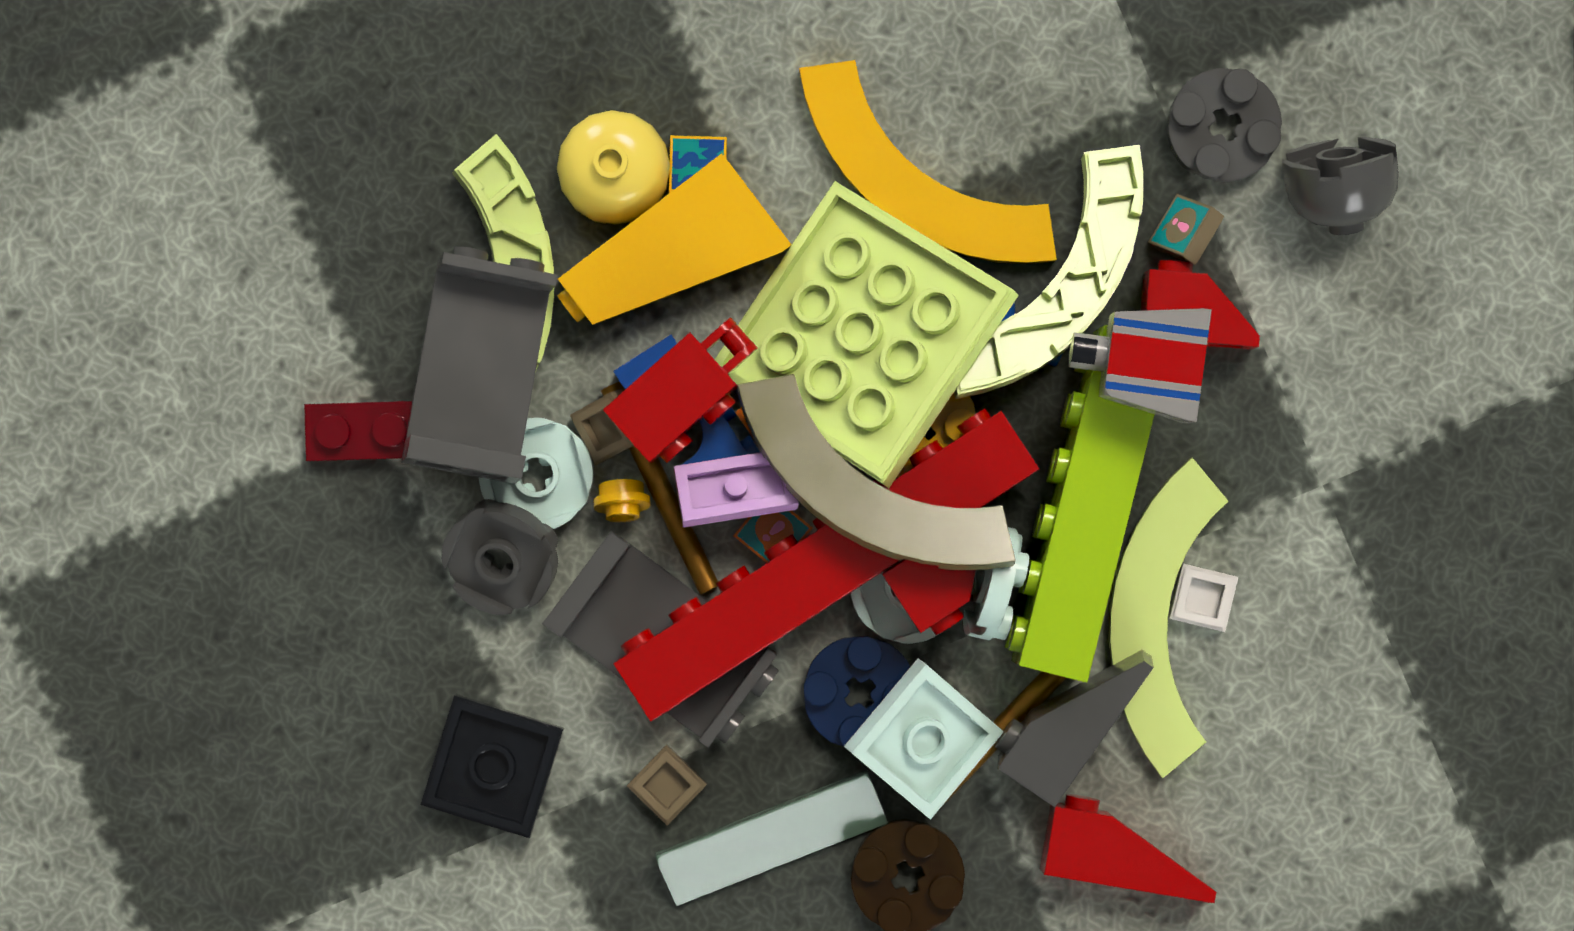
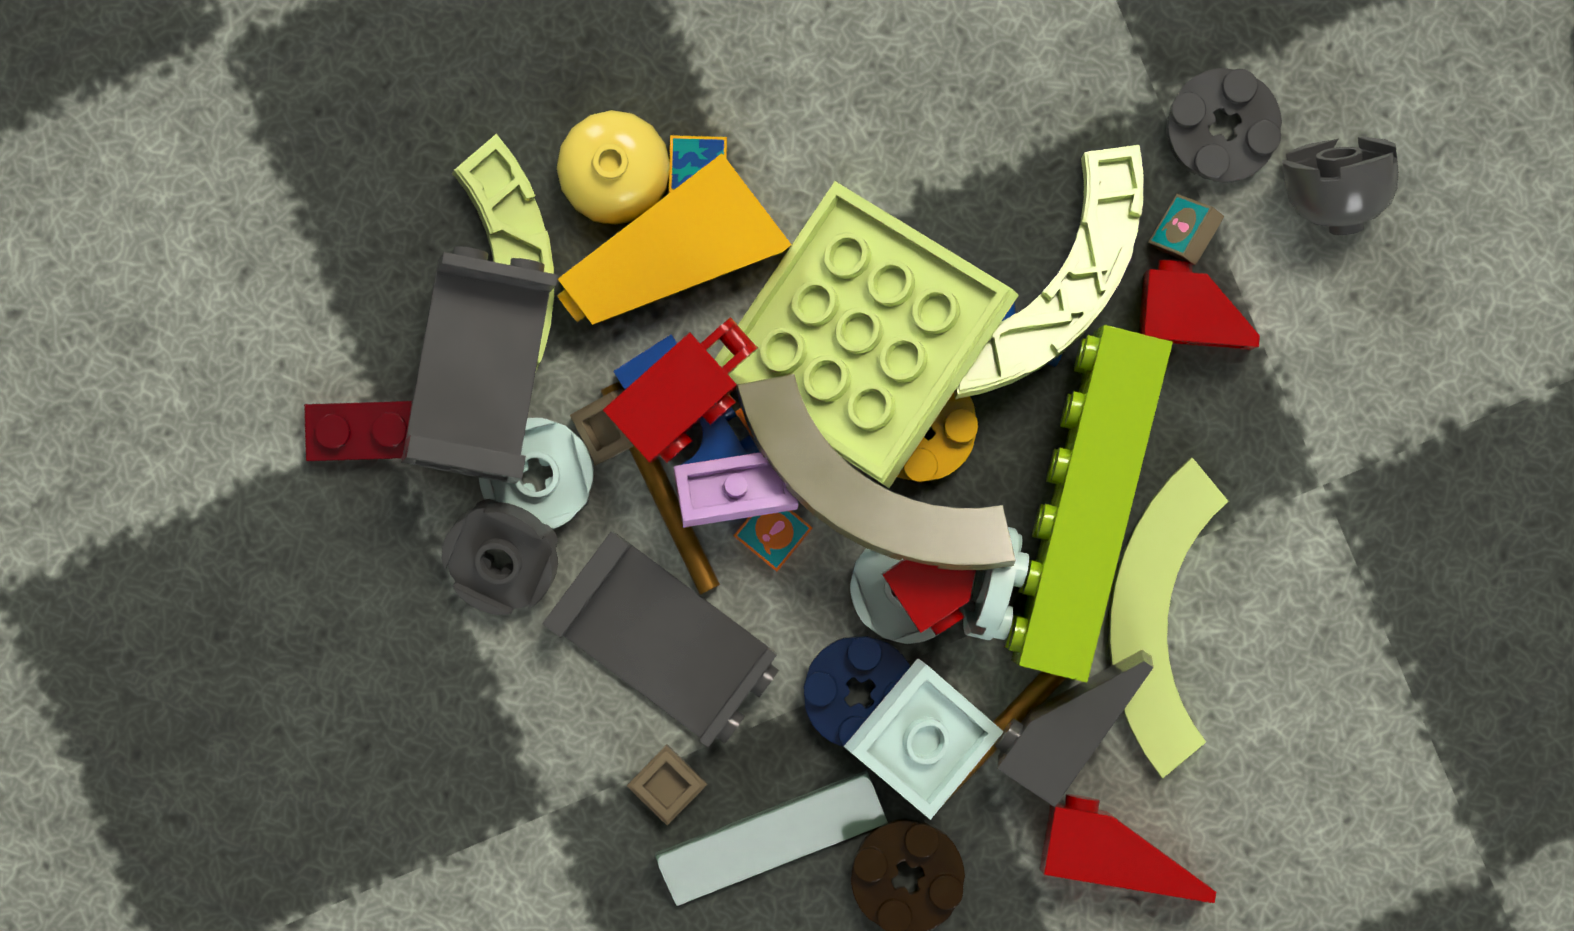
black plate [420,694,564,838] -> none
yellow plate [593,479,651,522] -> none
red brick [613,408,1040,722] -> none
yellow tile [799,60,1057,264] -> none
torso [1069,308,1212,424] -> none
white tile [1168,563,1238,632] -> none

